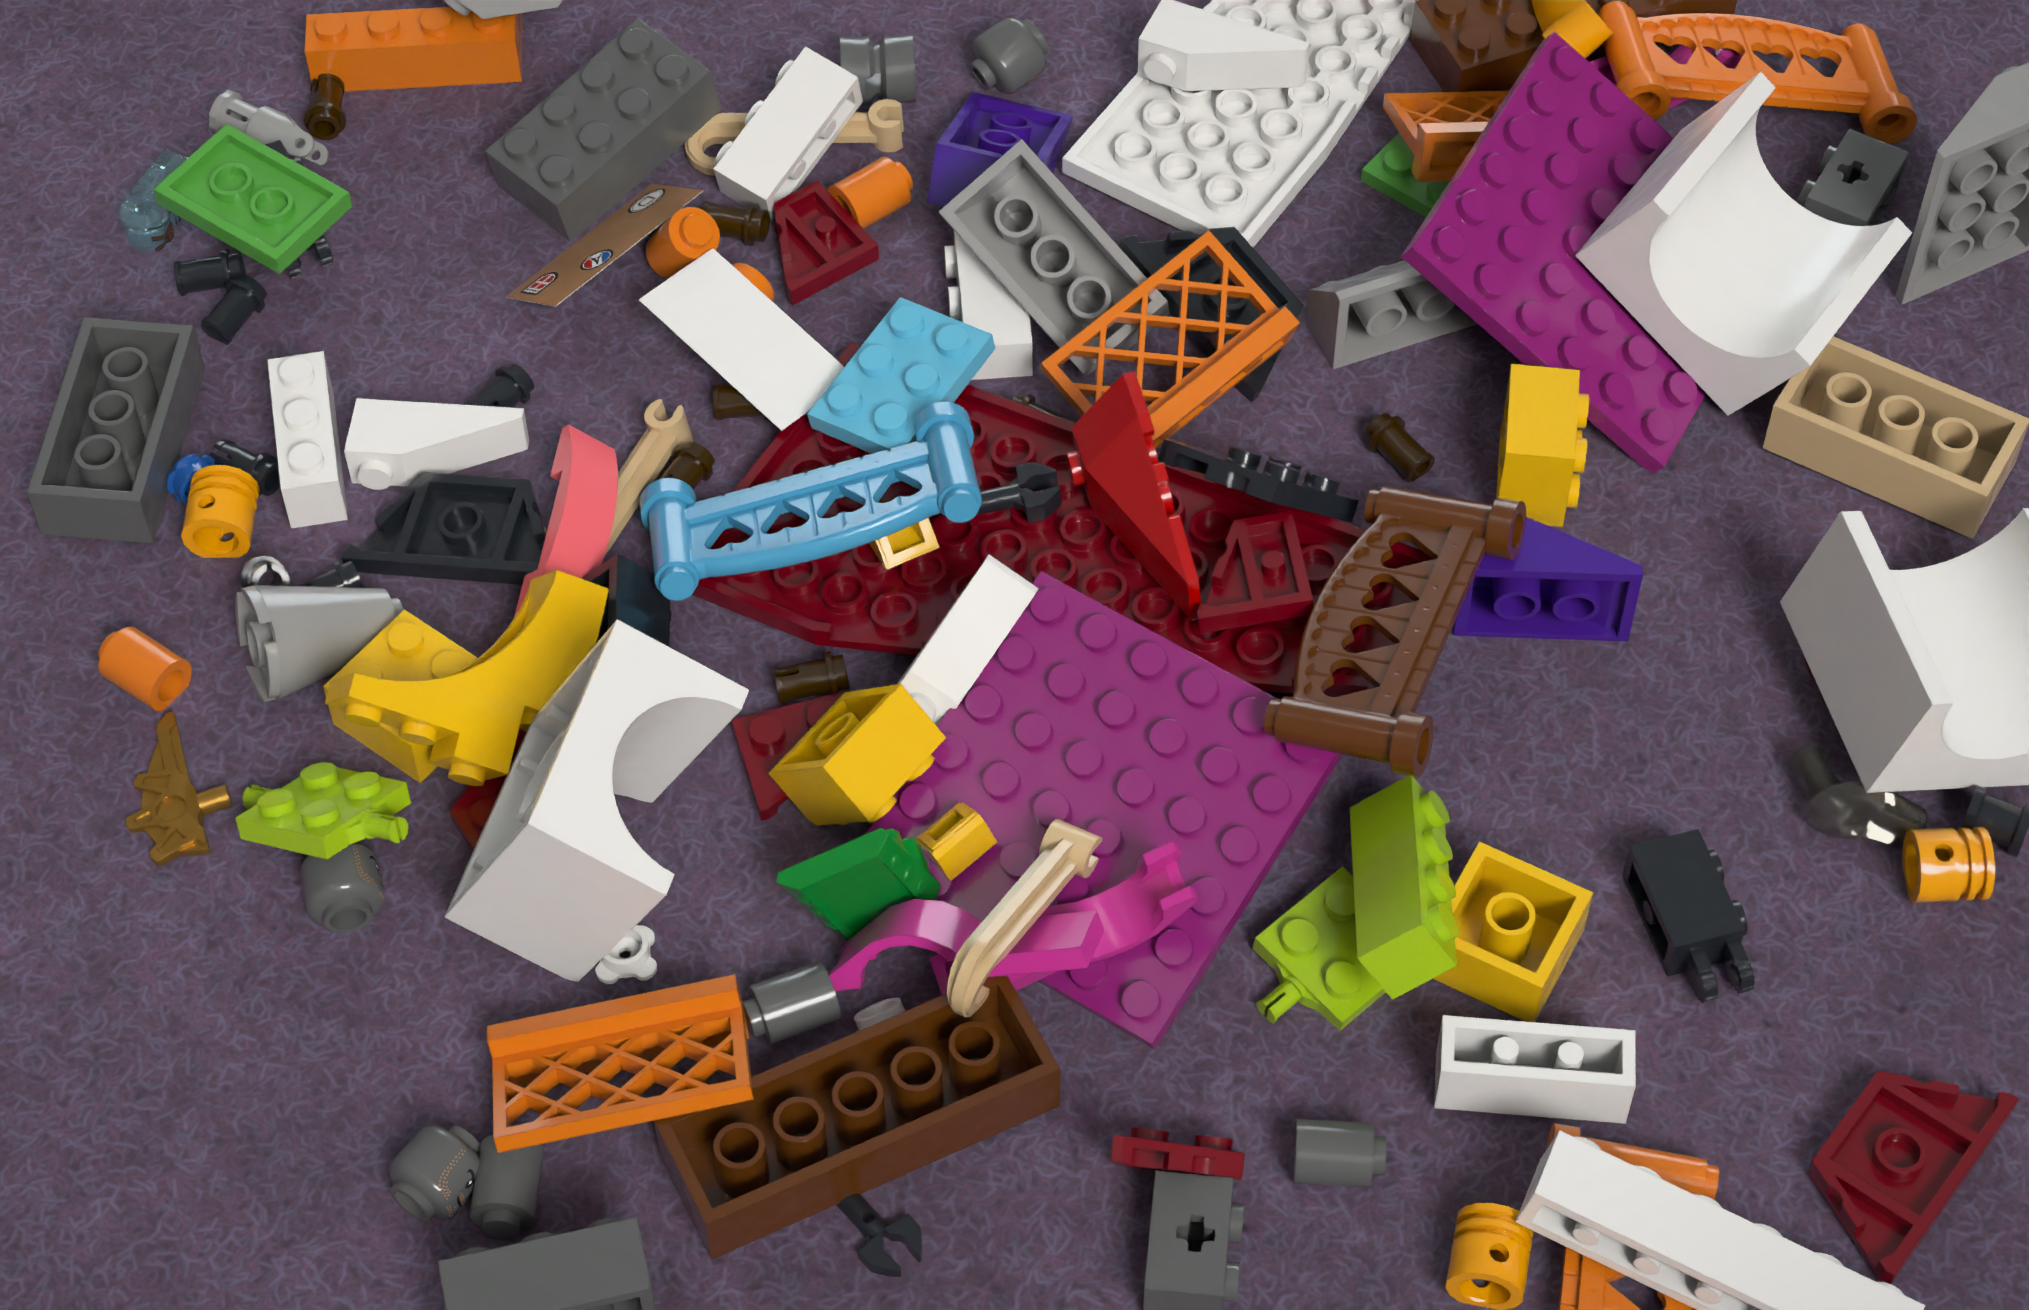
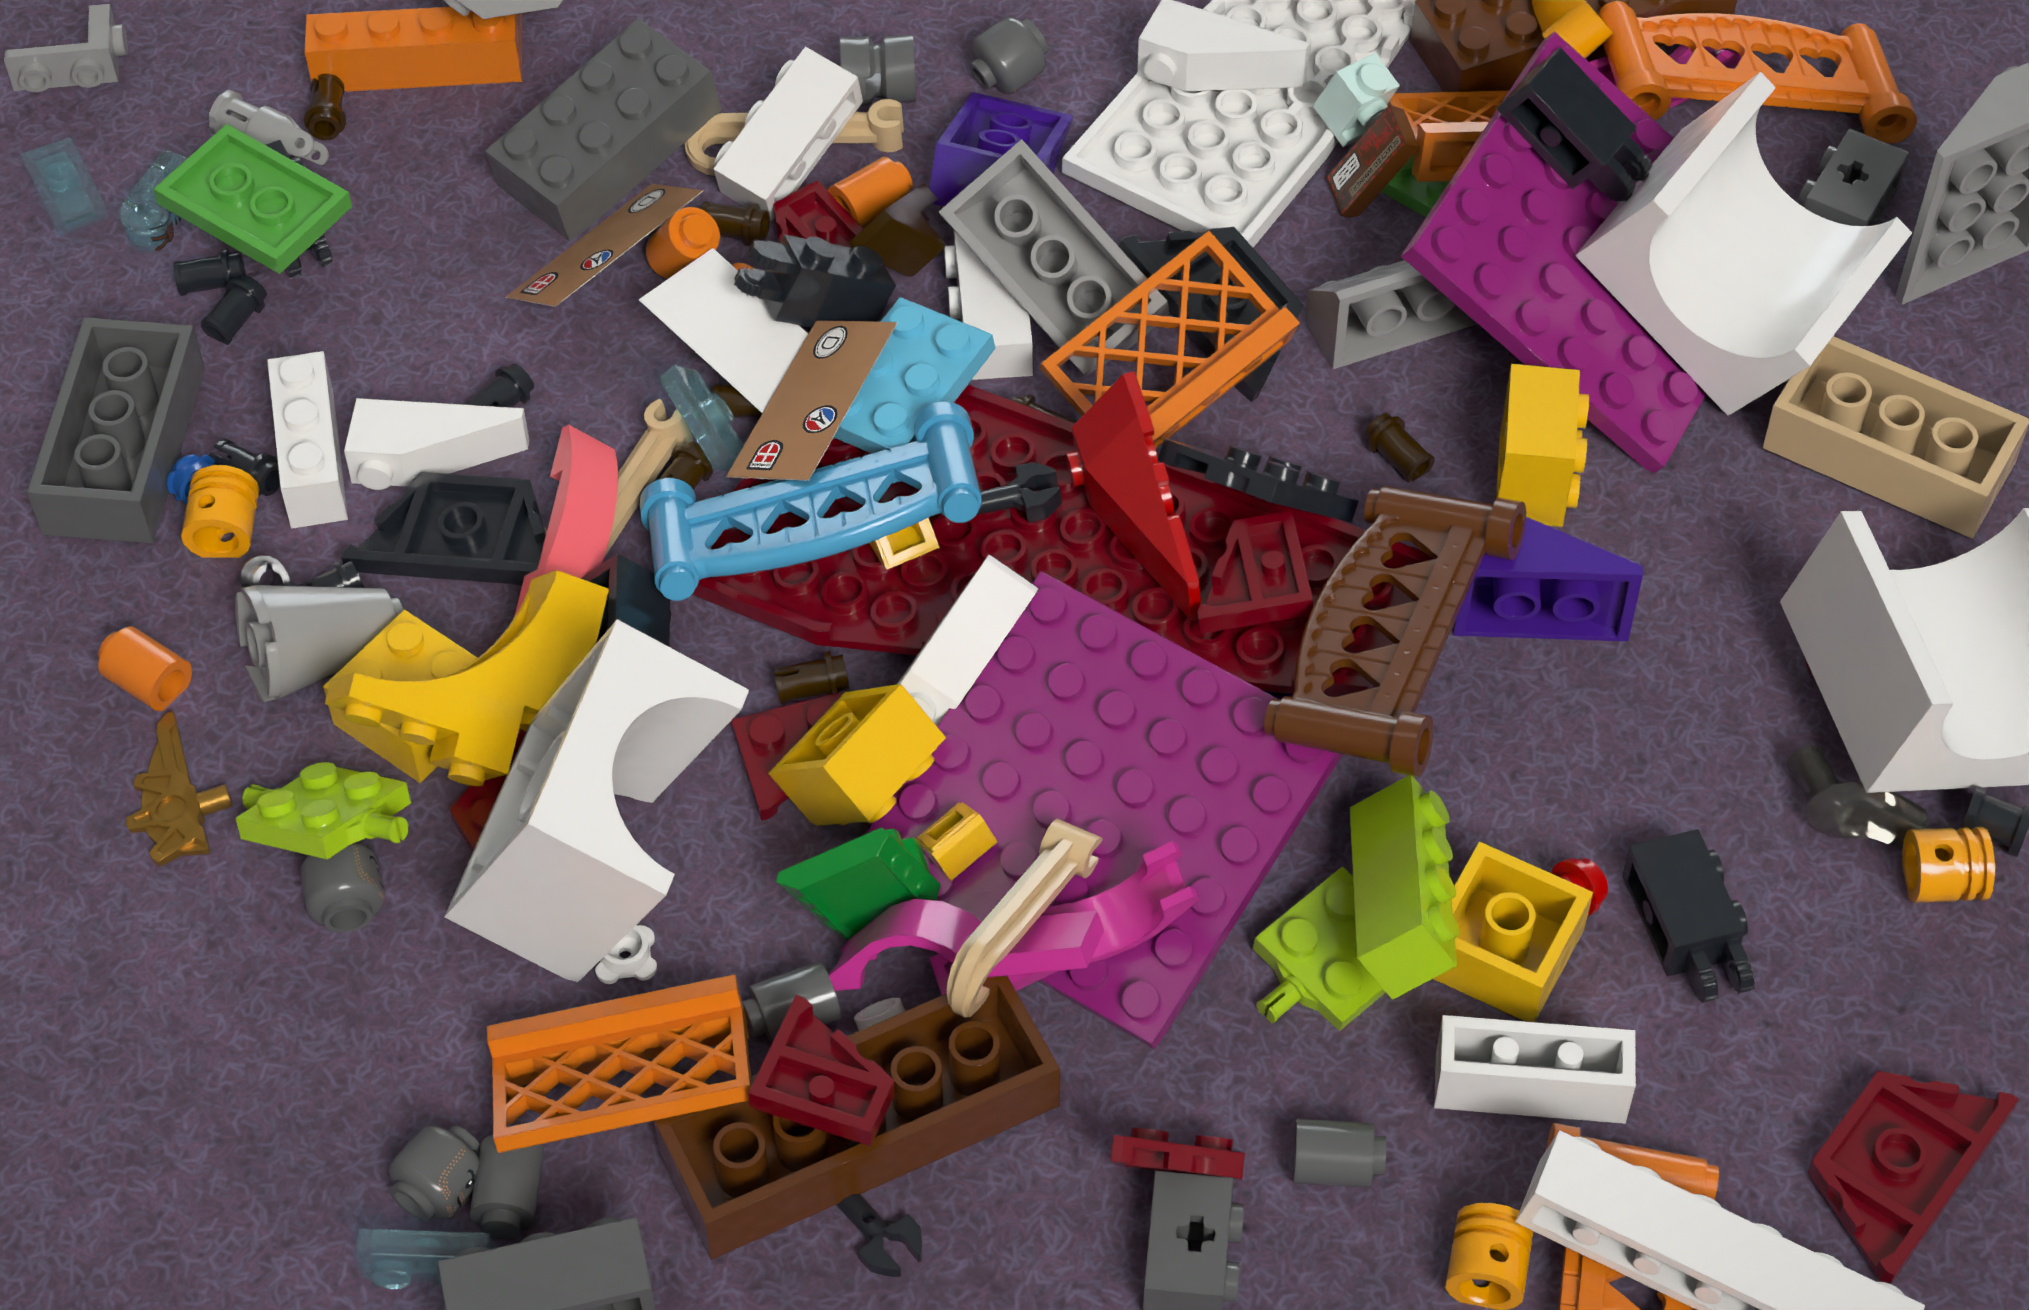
none -> light grey bracket [4,4,128,92]
none -> clear light blue plate [20,137,109,236]
none -> clear light blue plate [355,1229,494,1289]
none -> clear light blue plate [659,365,744,471]
none -> medium nougat sticker [726,321,898,481]
none -> black hinge [734,235,896,327]
none -> dark red wing [748,995,894,1146]
none -> dark brown slope [849,183,945,277]
none -> light aqua brick [1313,53,1400,147]
none -> reddish brown tile [1326,105,1420,218]
none -> black hinge [1497,47,1653,203]
none -> red plate [1551,858,1608,917]

